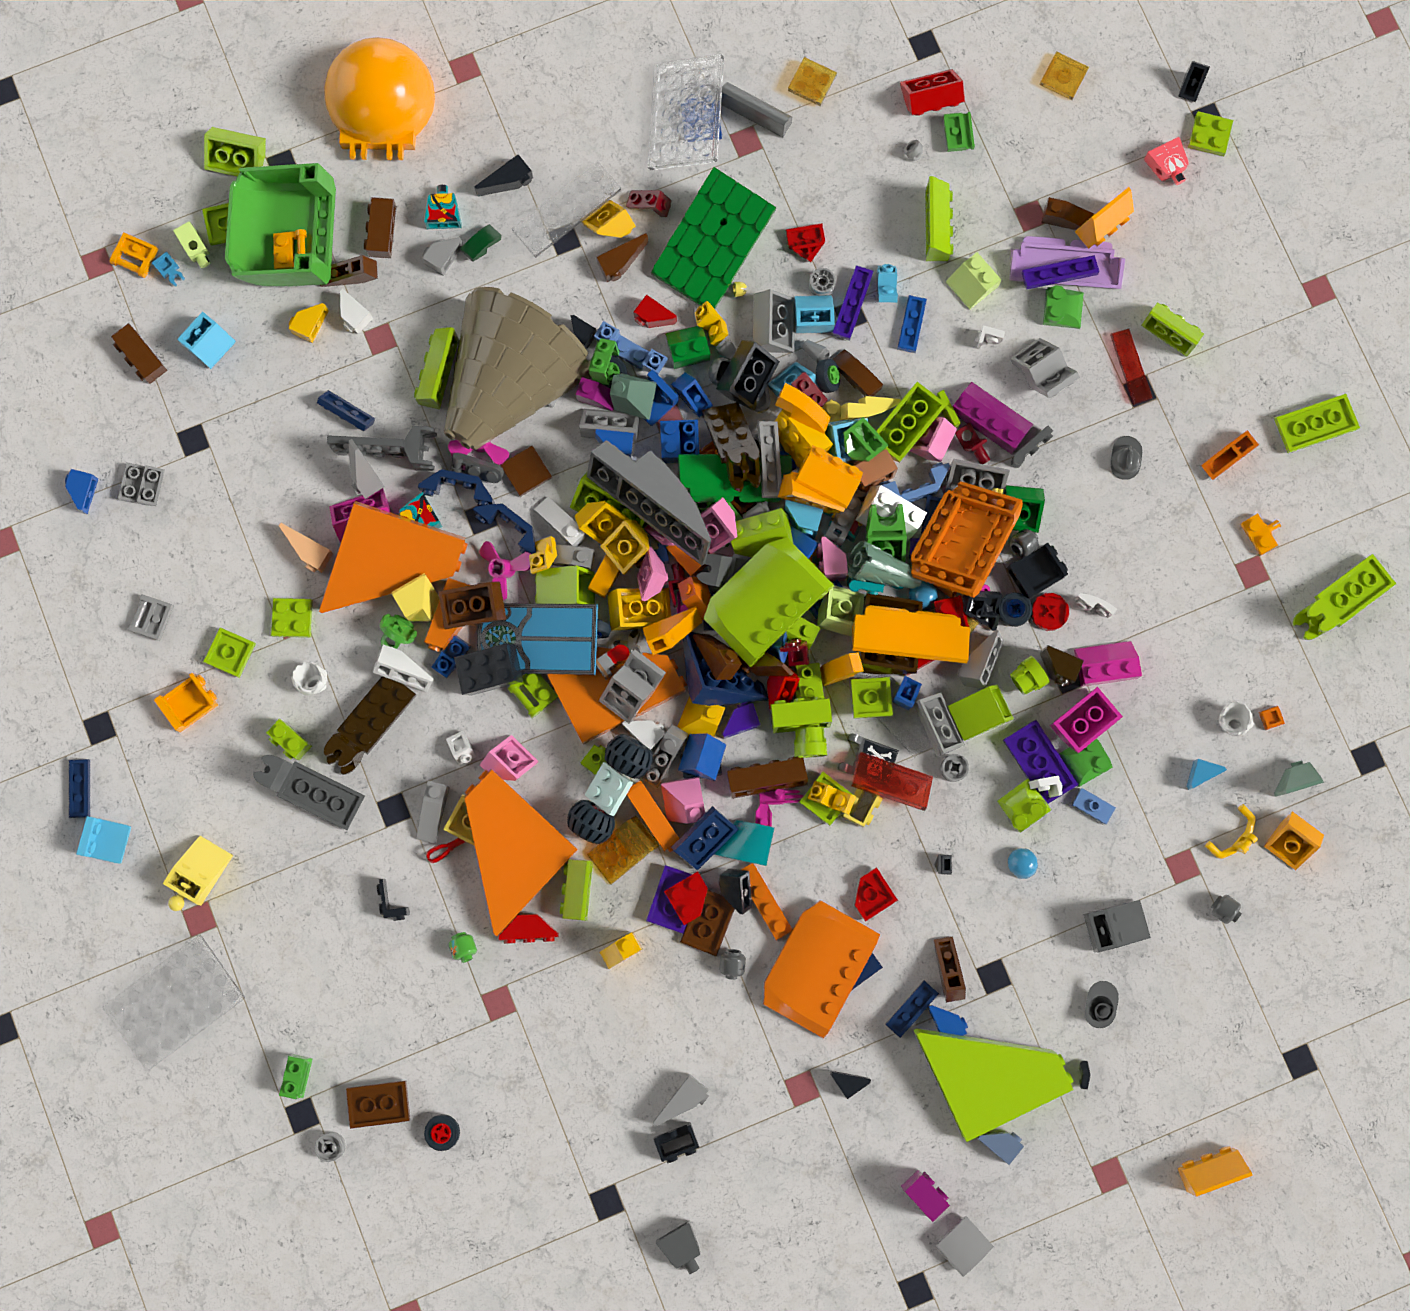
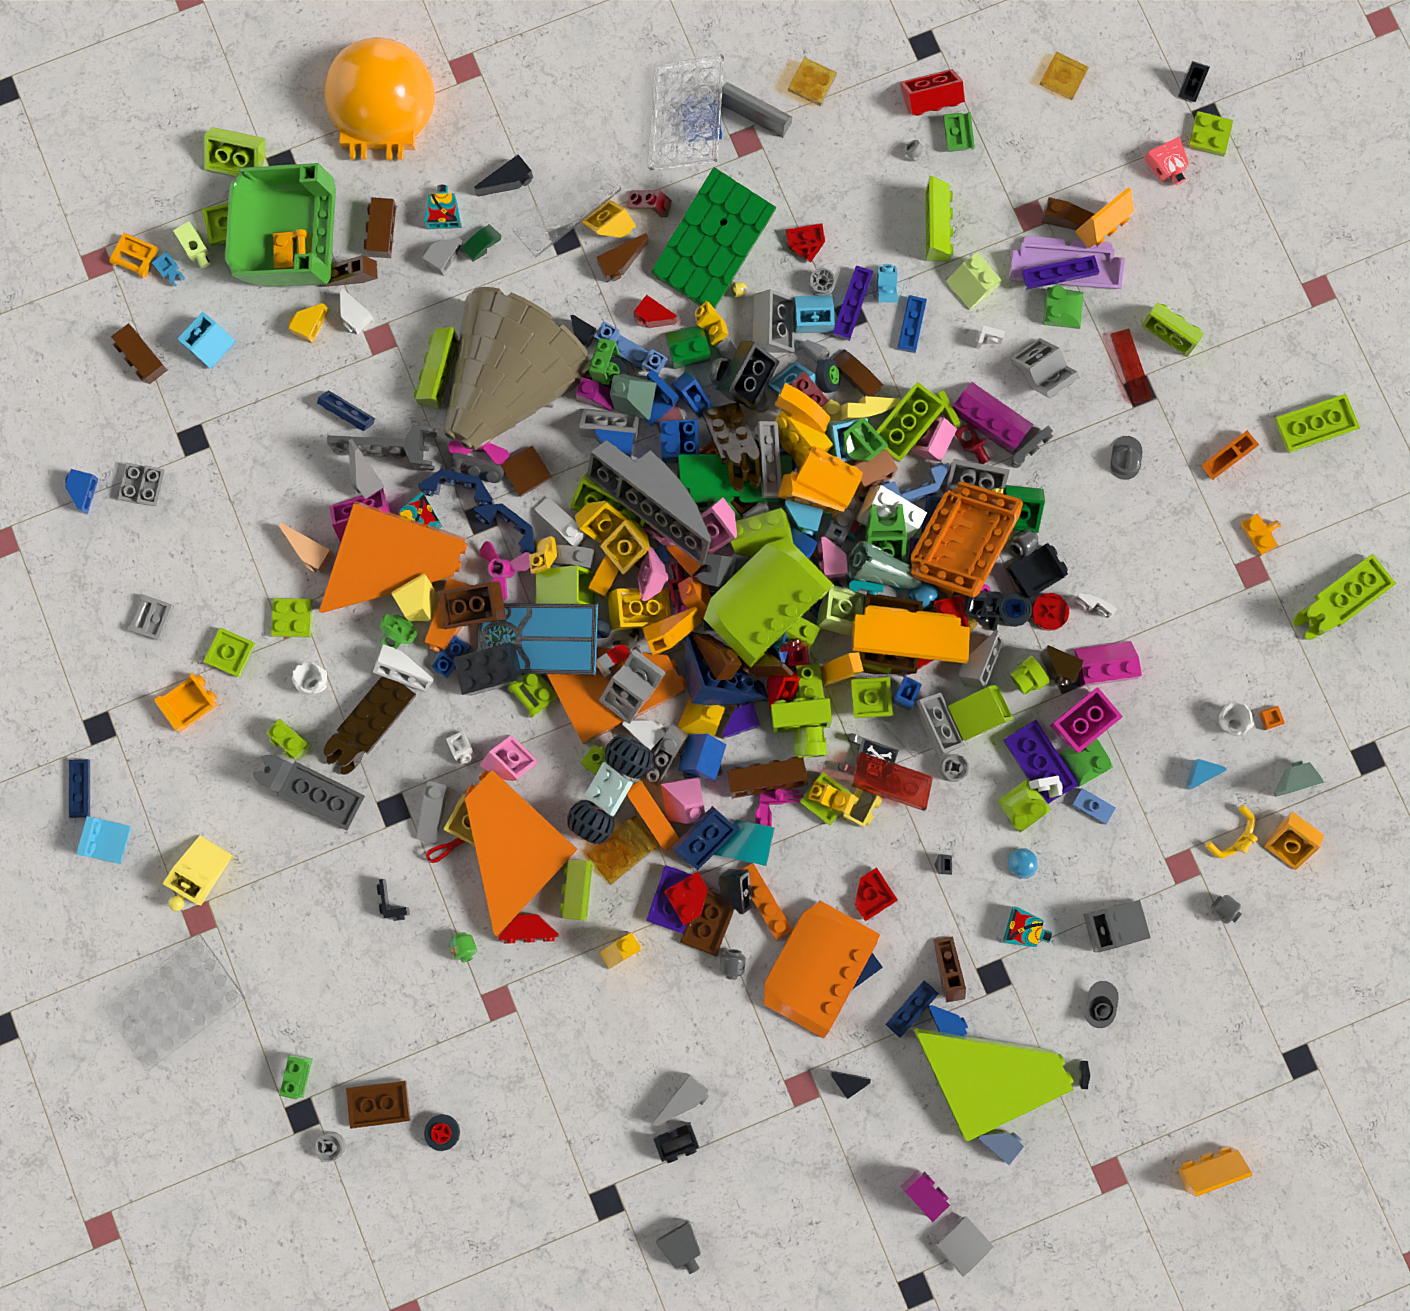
none -> torso [1002,906,1052,947]

